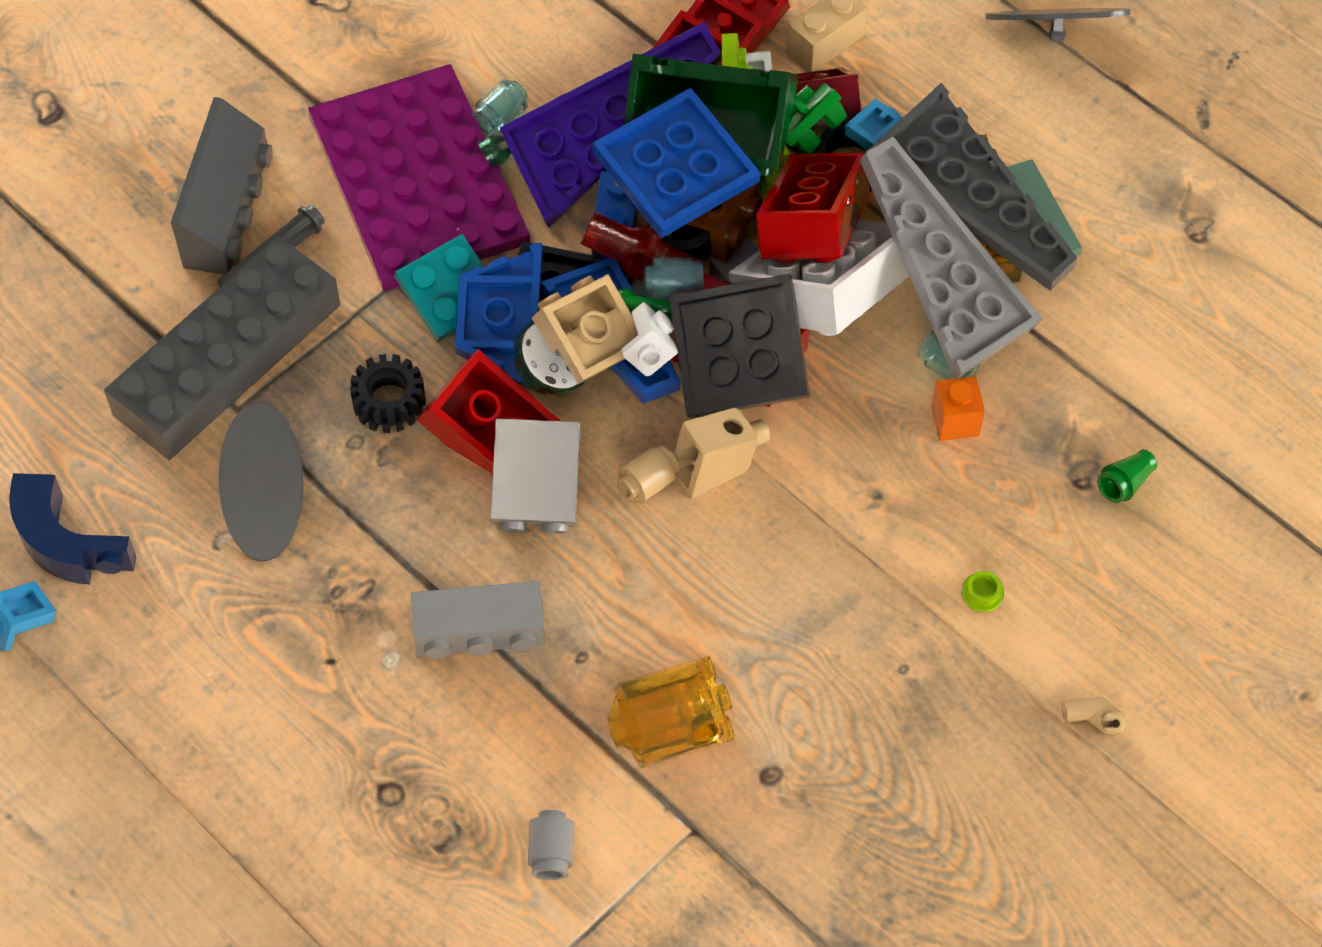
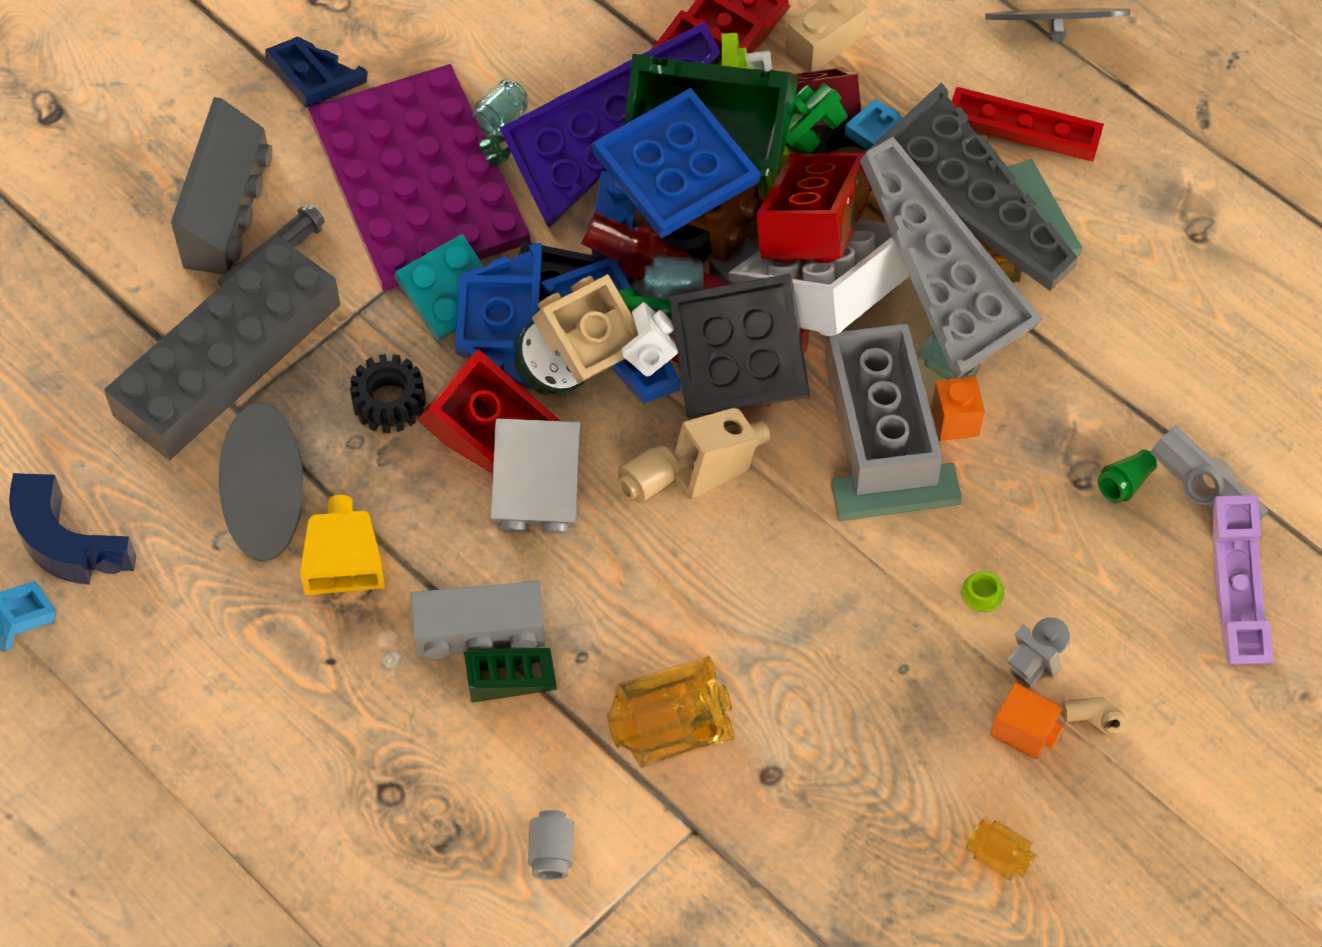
none -> dark blue wing [265,36,368,108]
none -> yellow torso [300,495,386,595]
none -> dark green slope [464,648,557,703]
none -> light grey brick [825,324,942,496]
none -> sand green tile [831,463,962,521]
none -> red plate [952,86,1104,162]
none -> clear yellow brick [965,818,1036,881]
none -> orange brick [990,683,1064,759]
none -> light grey hips [1007,617,1070,688]
none -> light grey piece [1150,425,1269,520]
none -> lavender slope [1213,495,1274,666]

